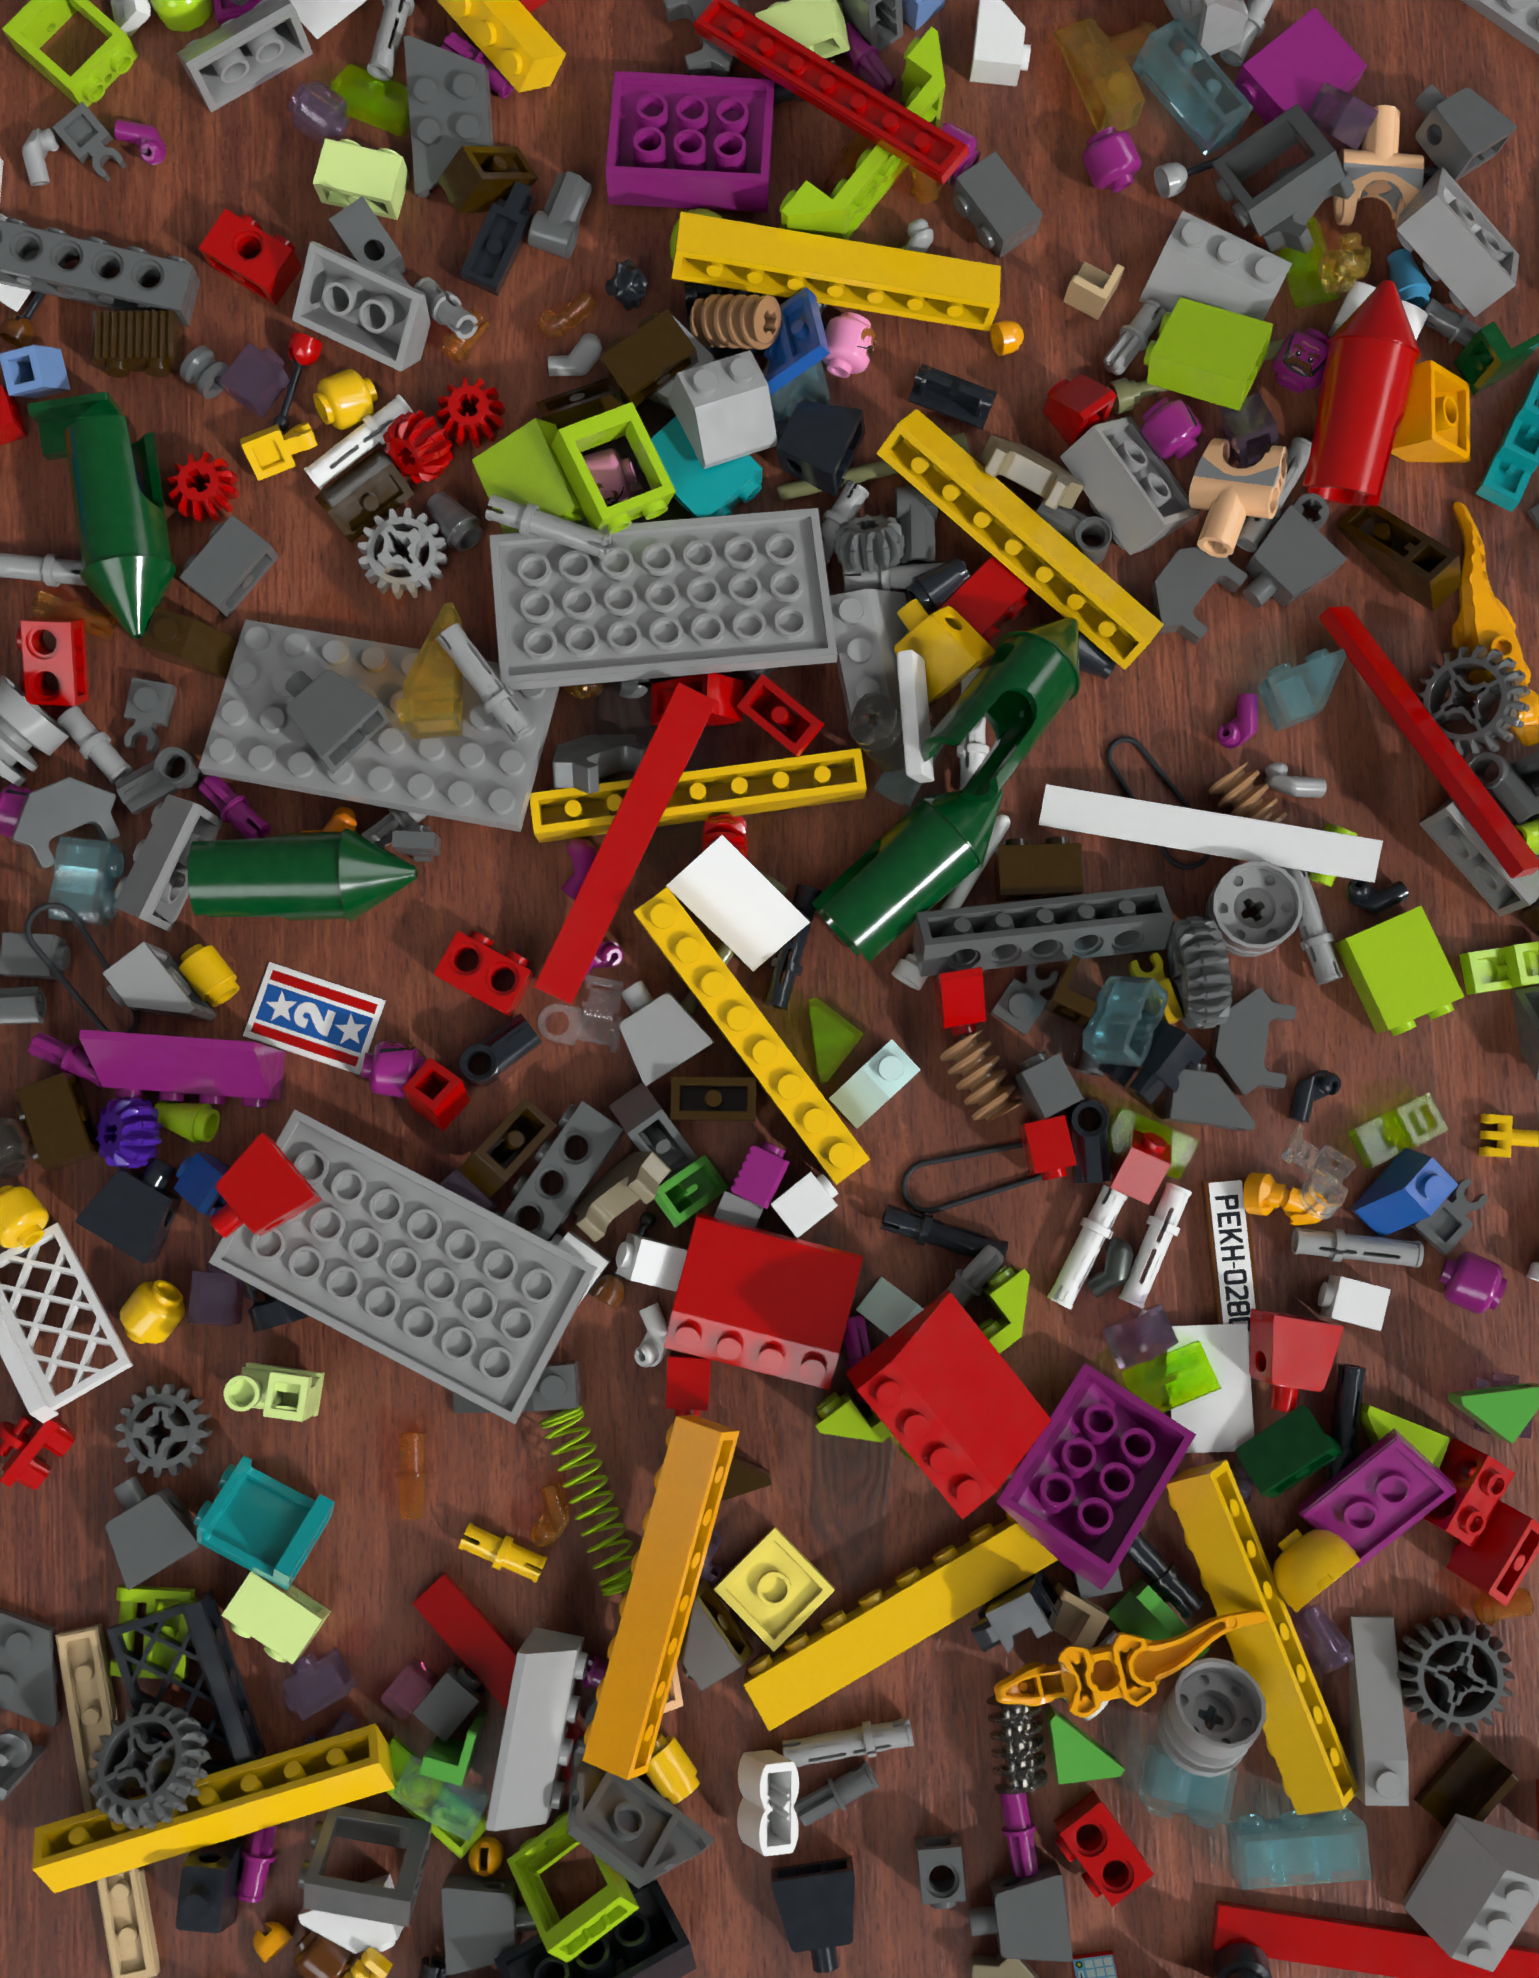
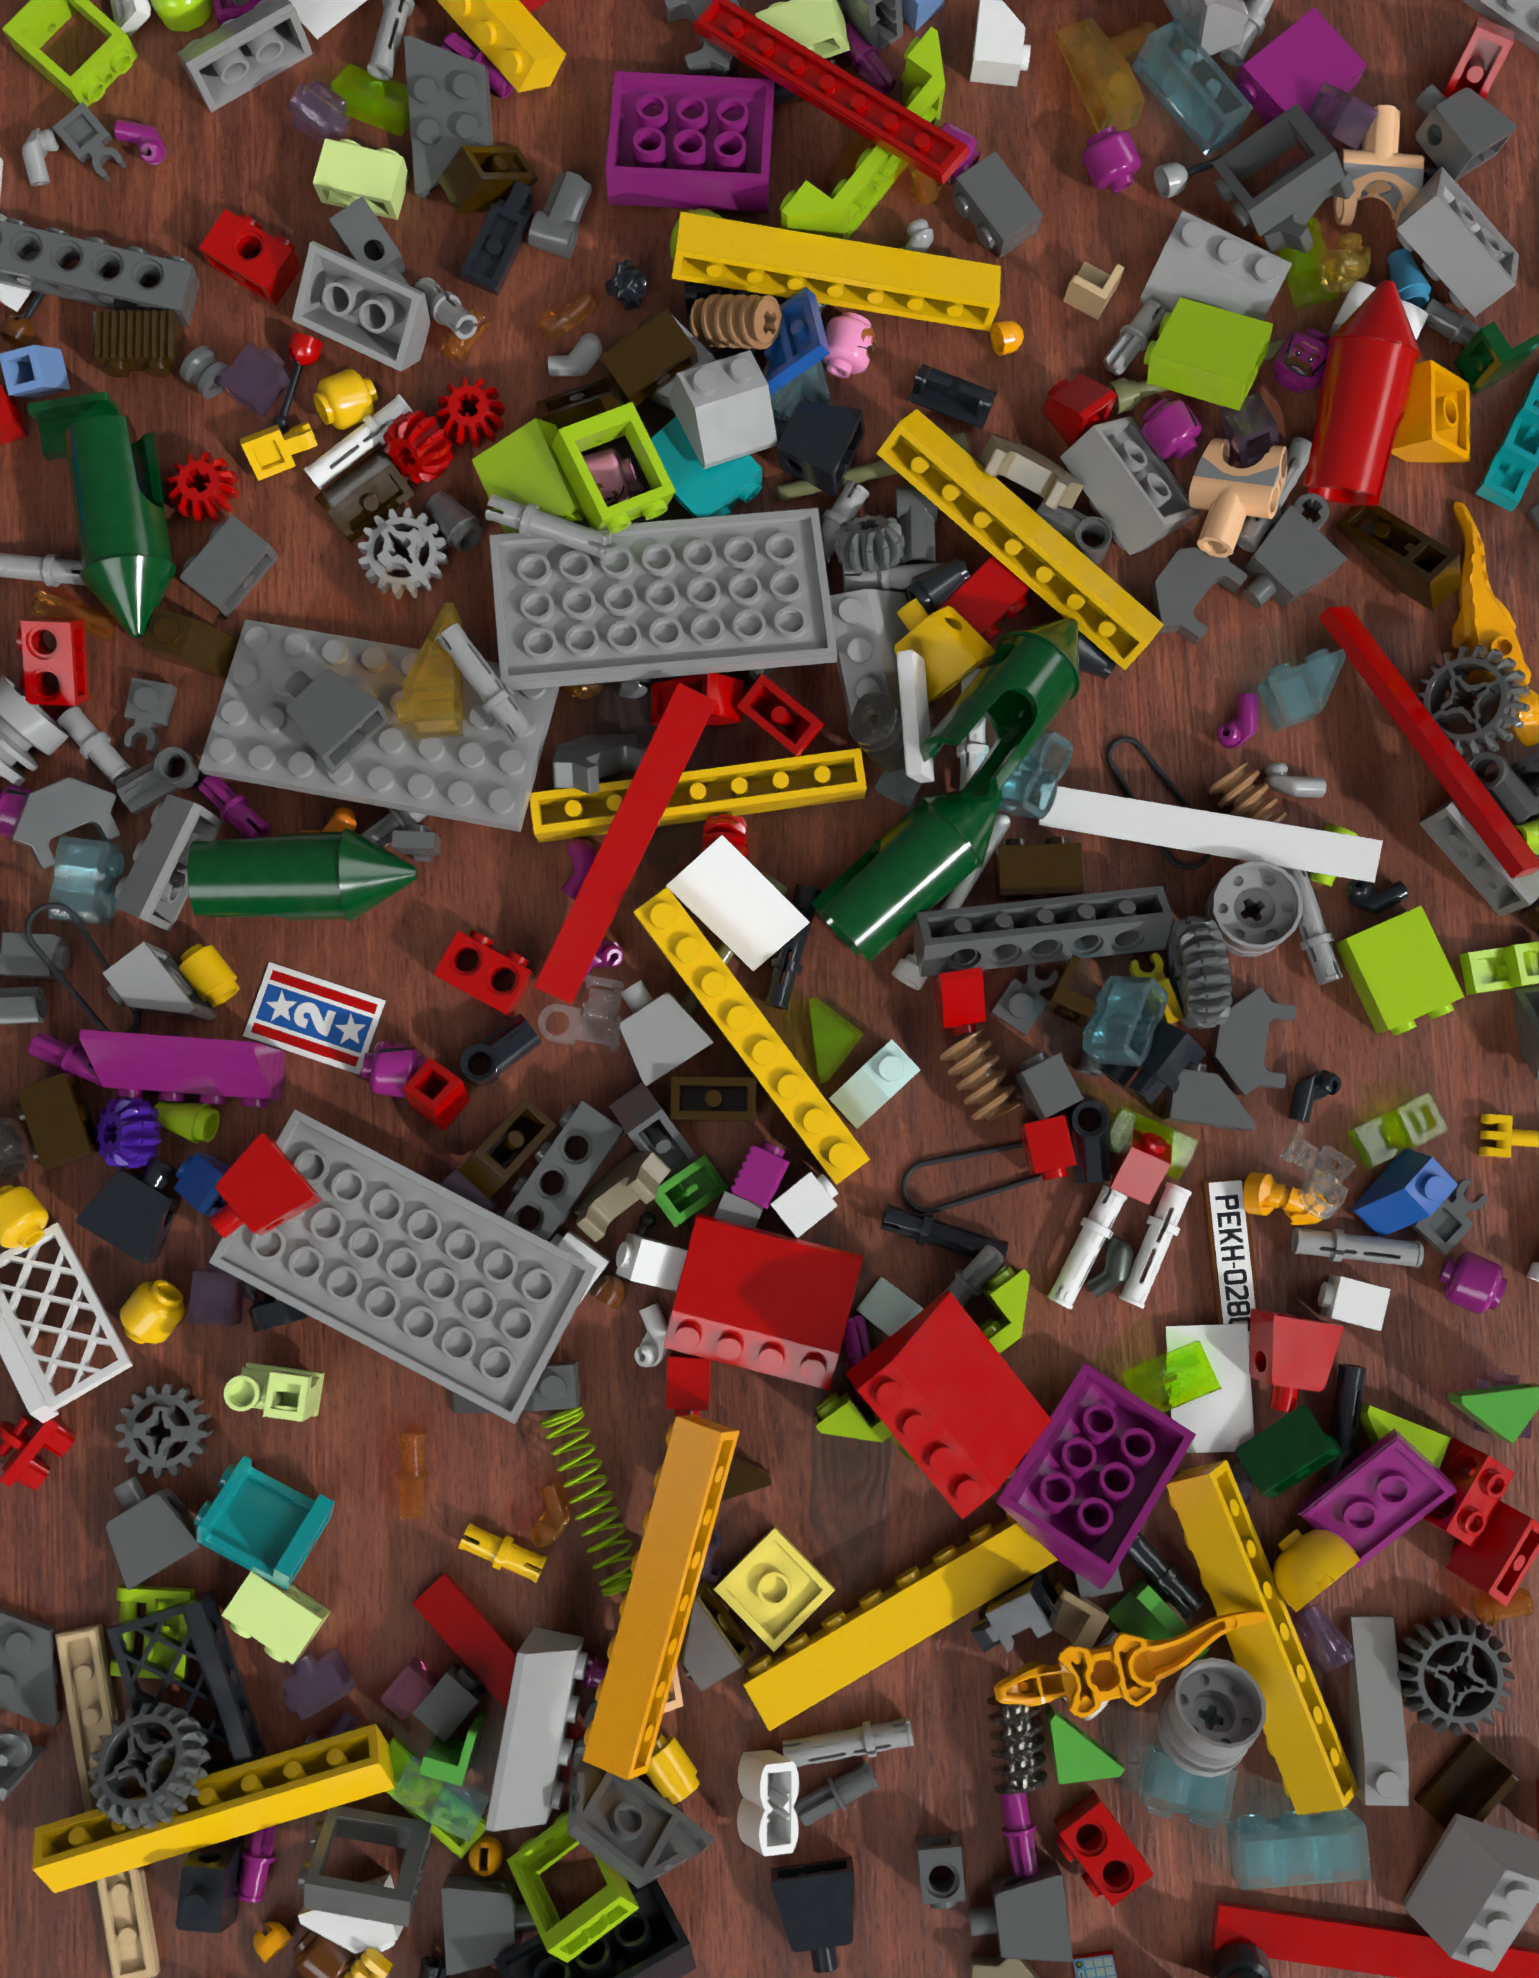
brick [1102,1303,1179,1369] -> none
none -> clear light blue brick [999,730,1073,819]
none -> slope [1442,16,1515,100]

